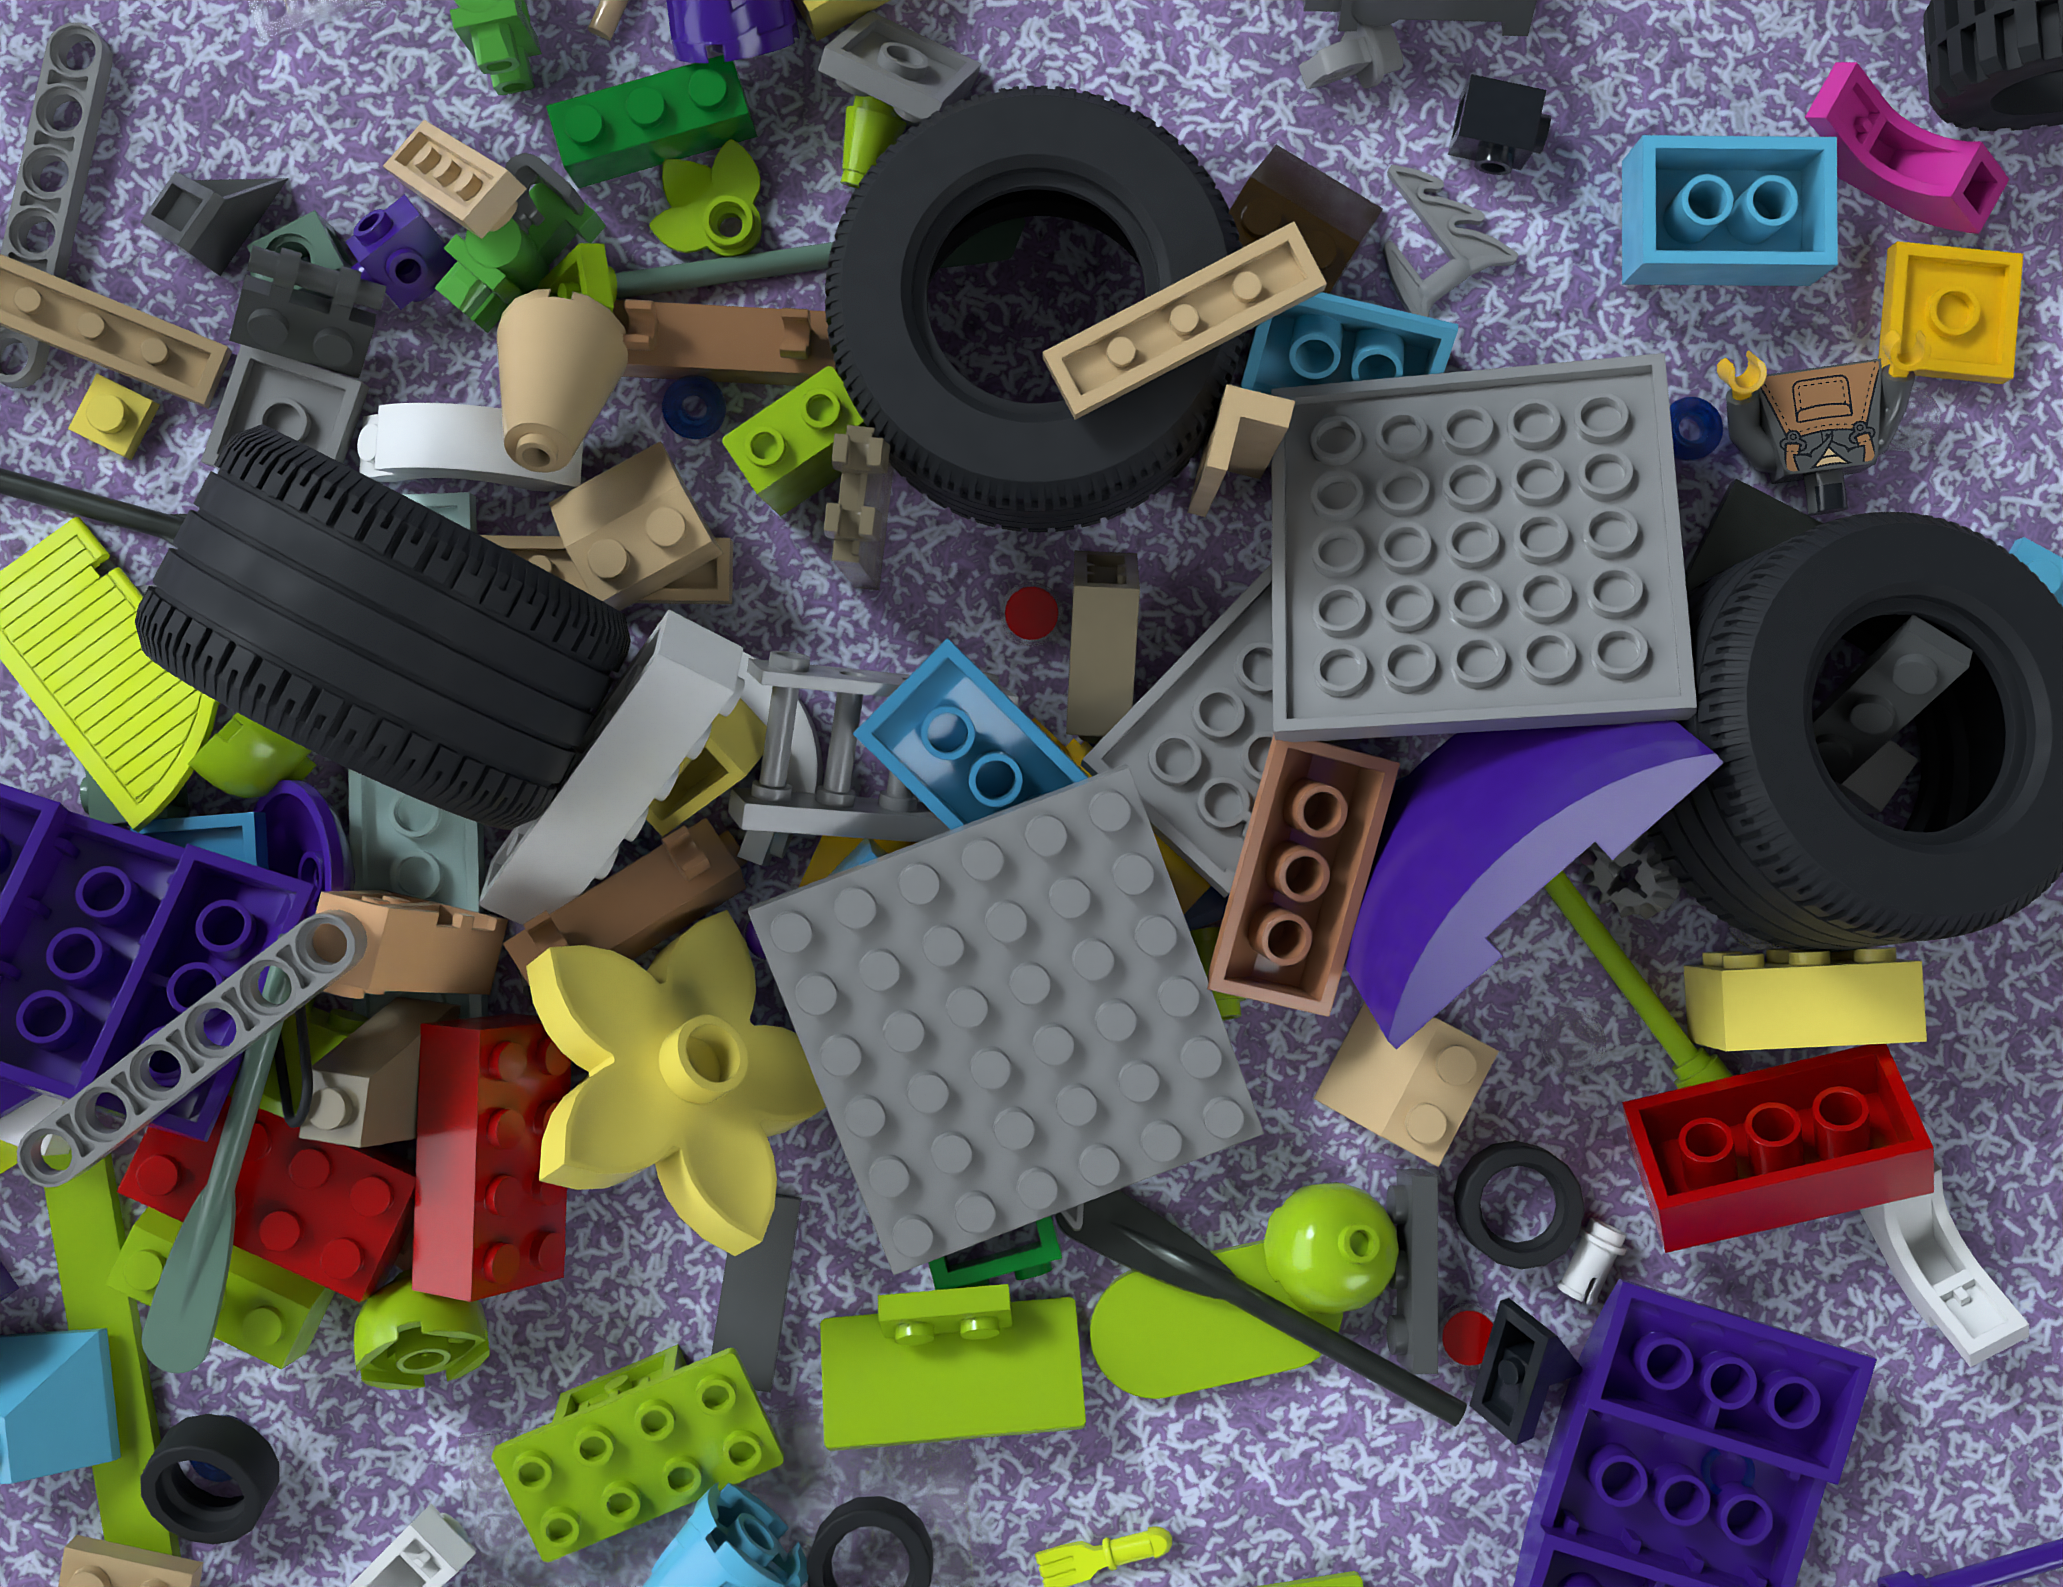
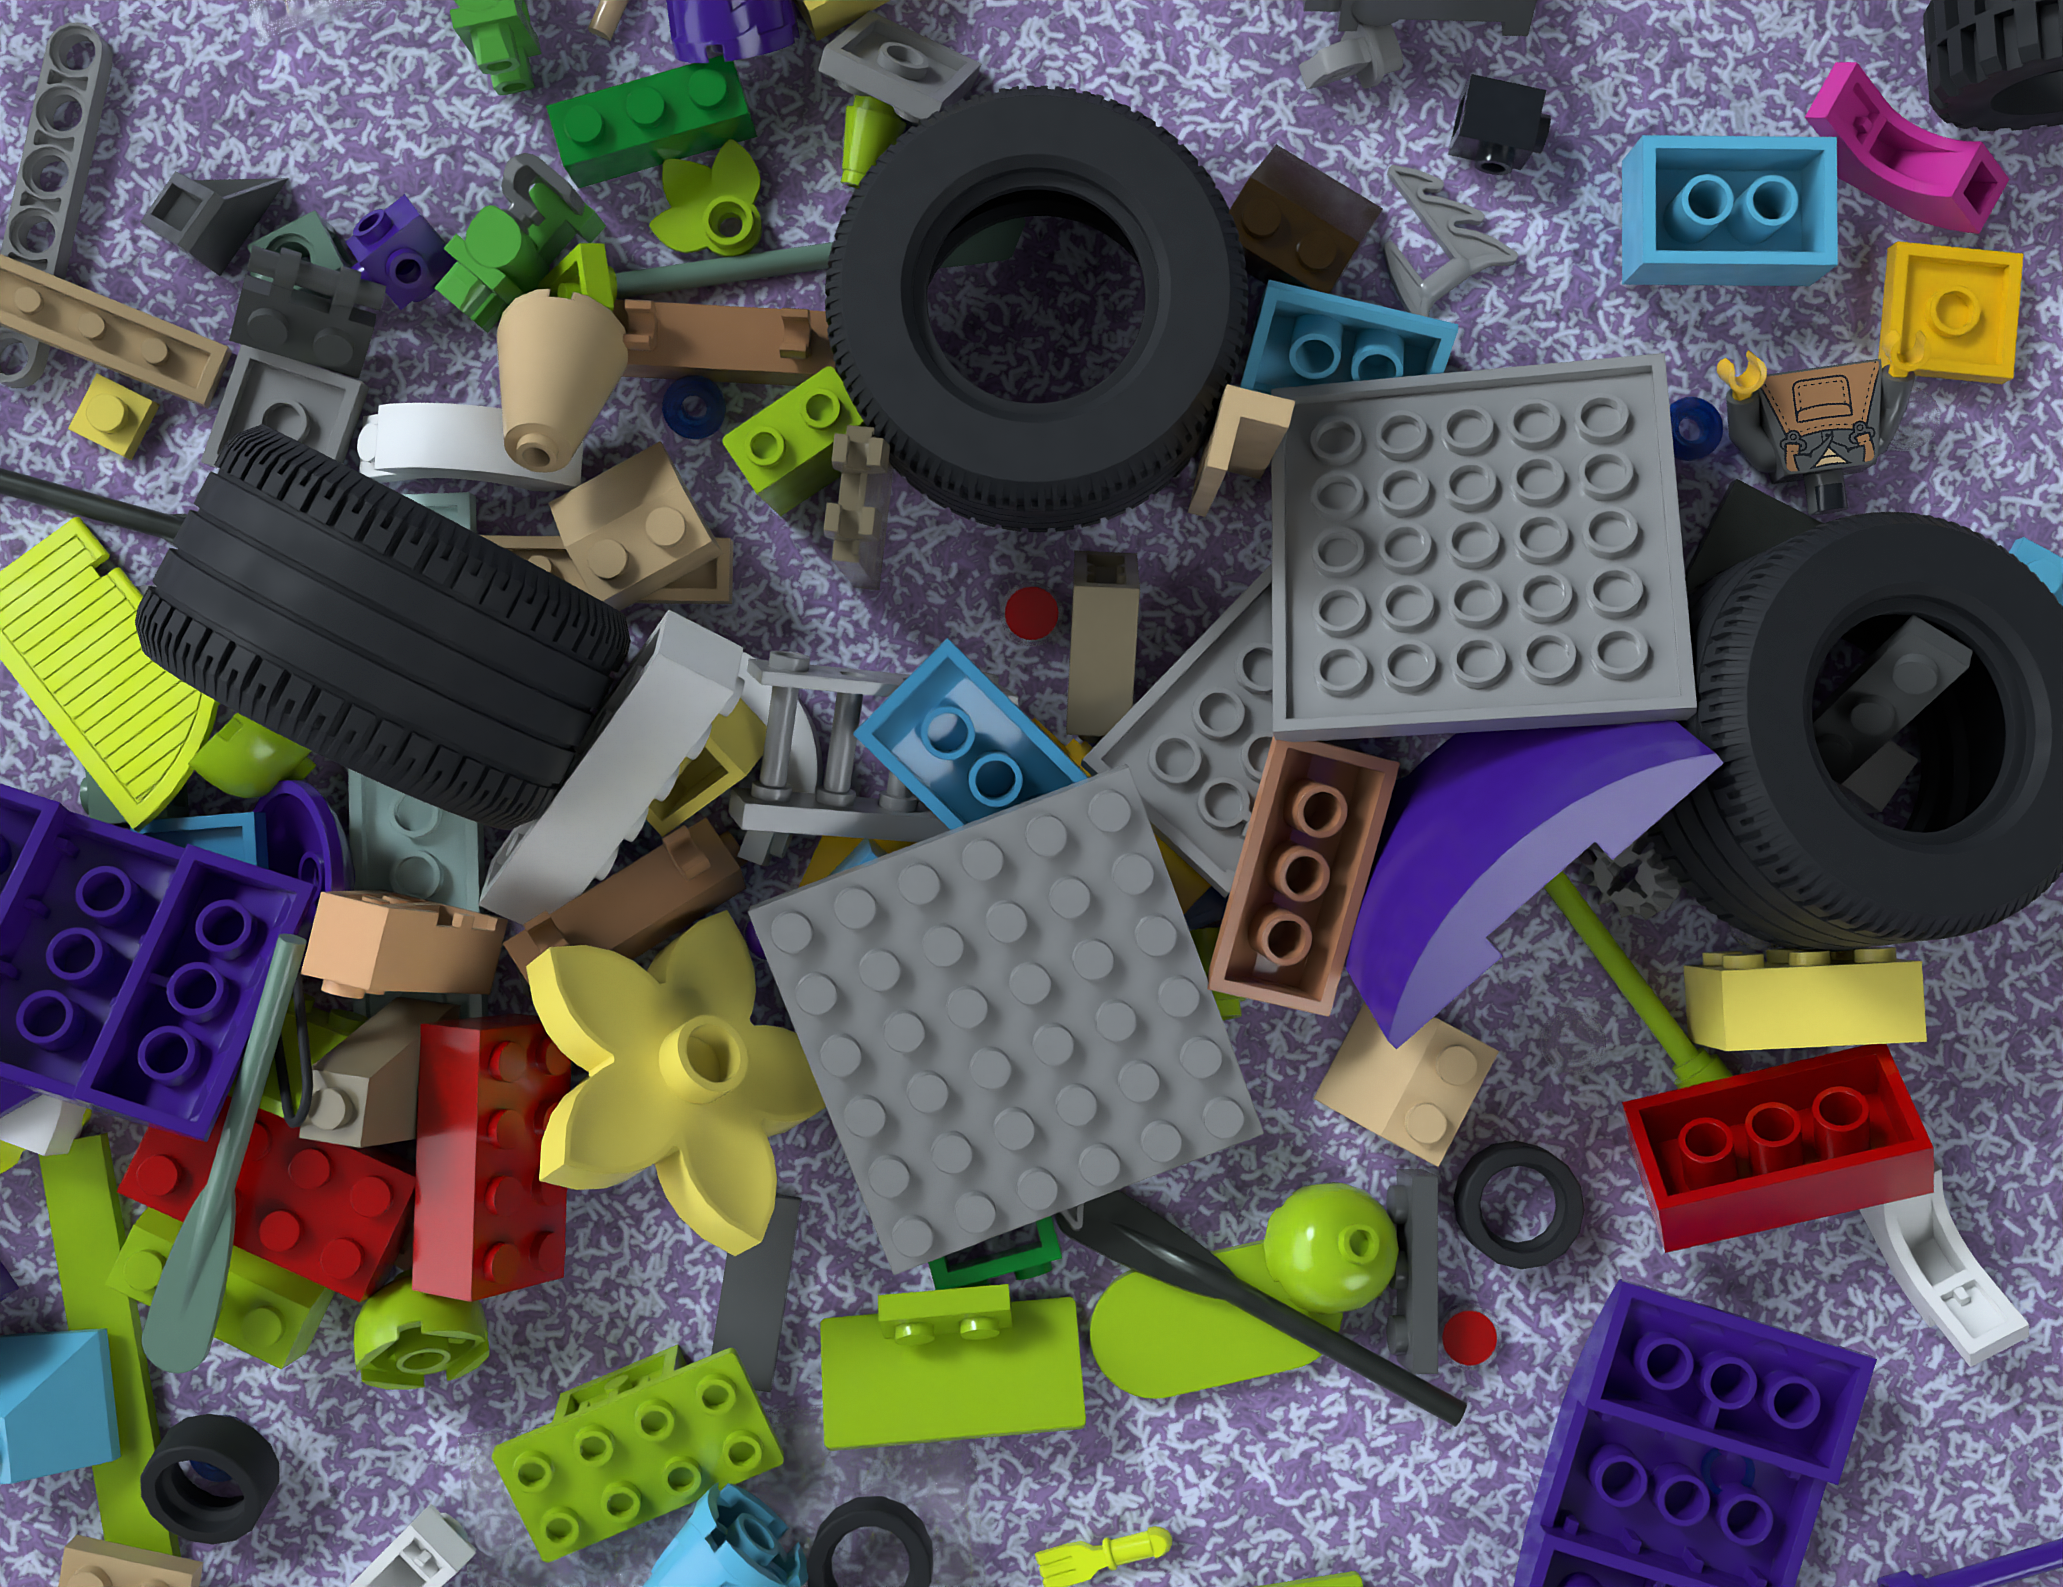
light grey beam [17,910,367,1187] -> none
tan plate [383,120,527,239] -> none
tan plate [1042,222,1327,420] -> none
black slope [1469,1298,1582,1445] -> none
white pin [1557,1218,1627,1306] -> none

